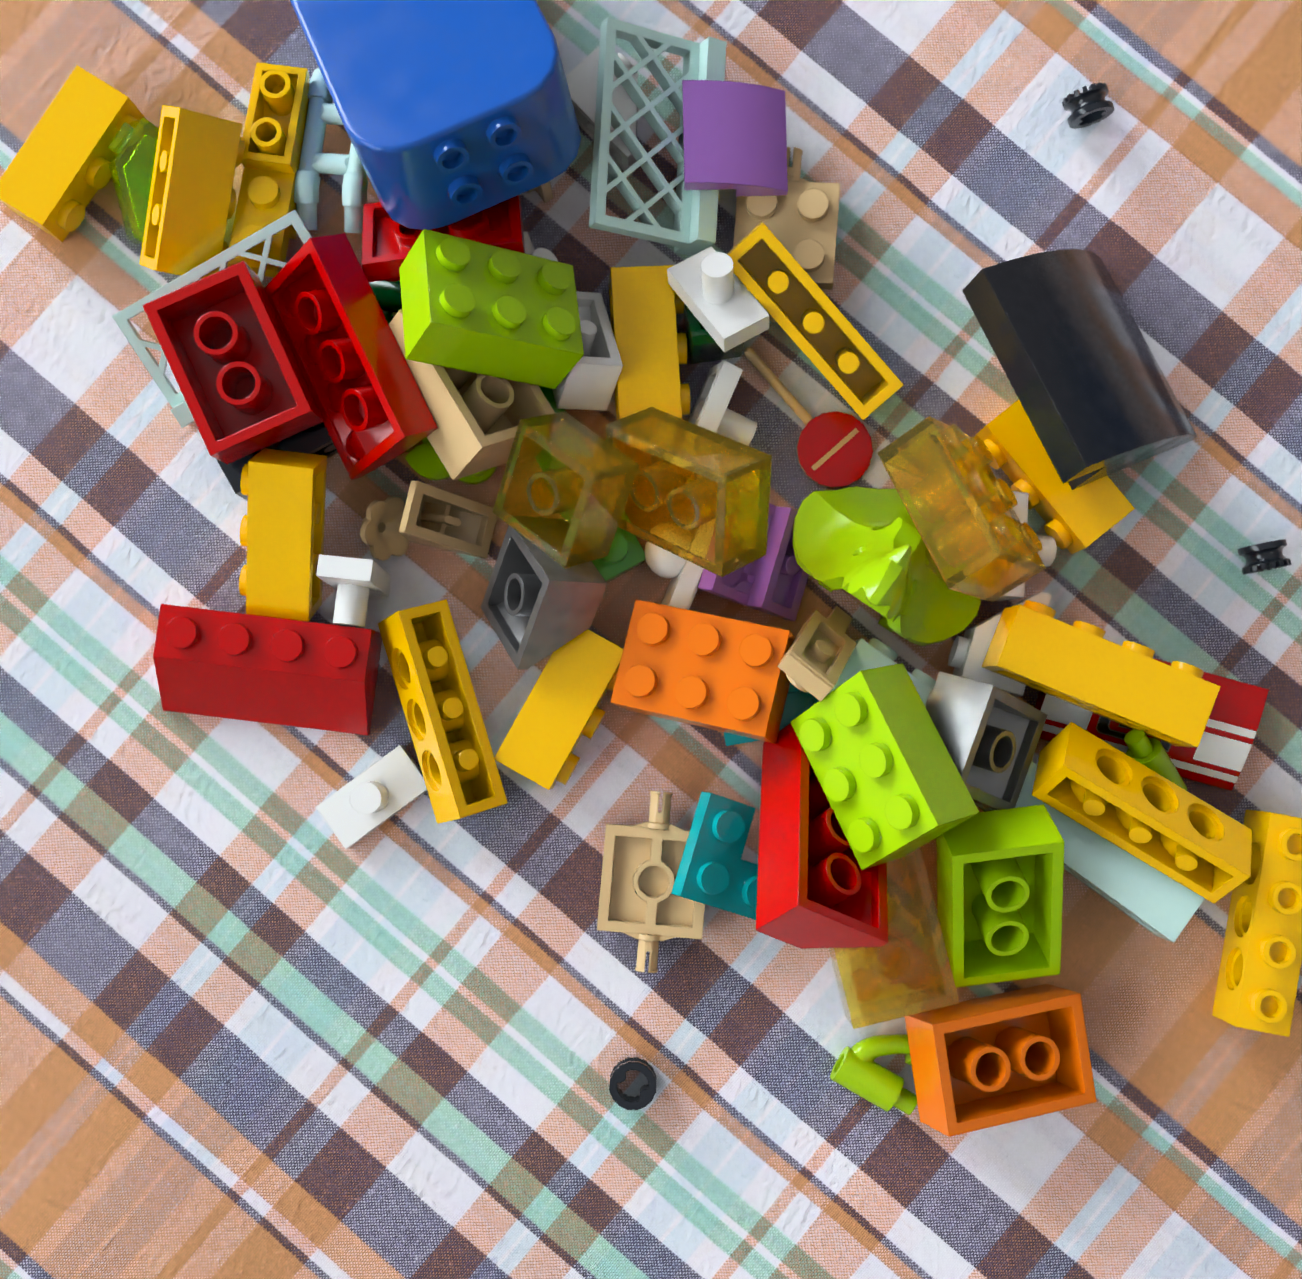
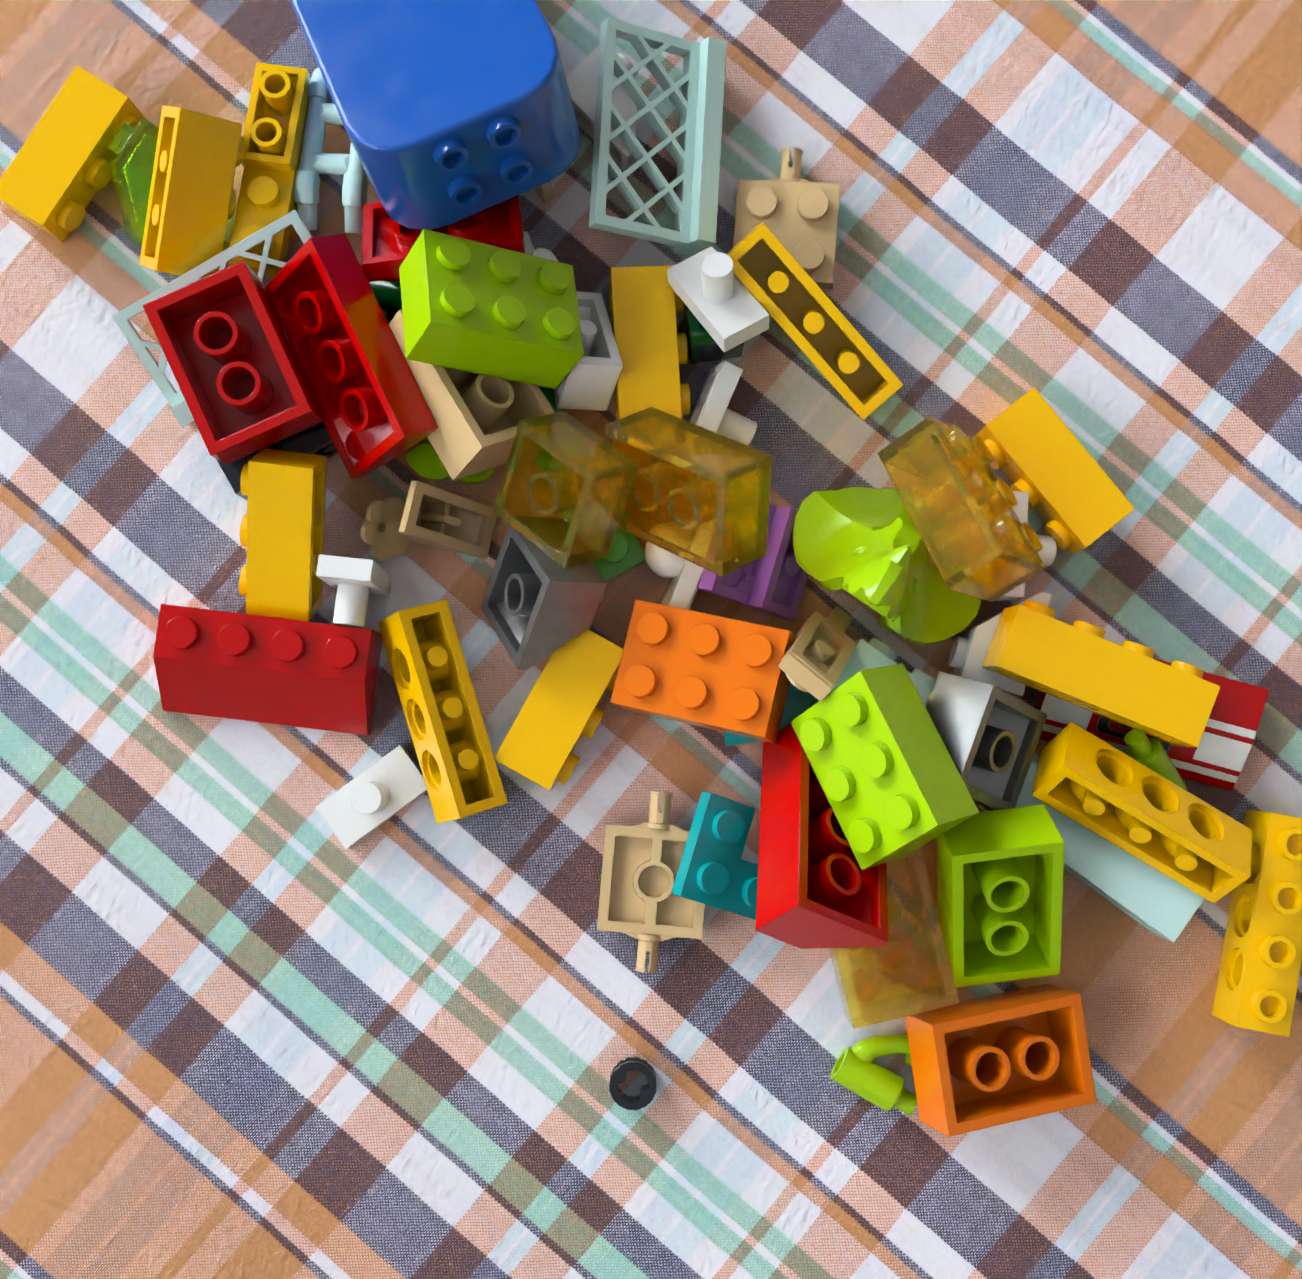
medium lavender slope [682,80,788,197] -> none
red piece [744,347,873,488] -> none
black slope [962,249,1197,490] -> none
black bush [1062,82,1115,129] -> none
black bush [1237,539,1291,575] -> none

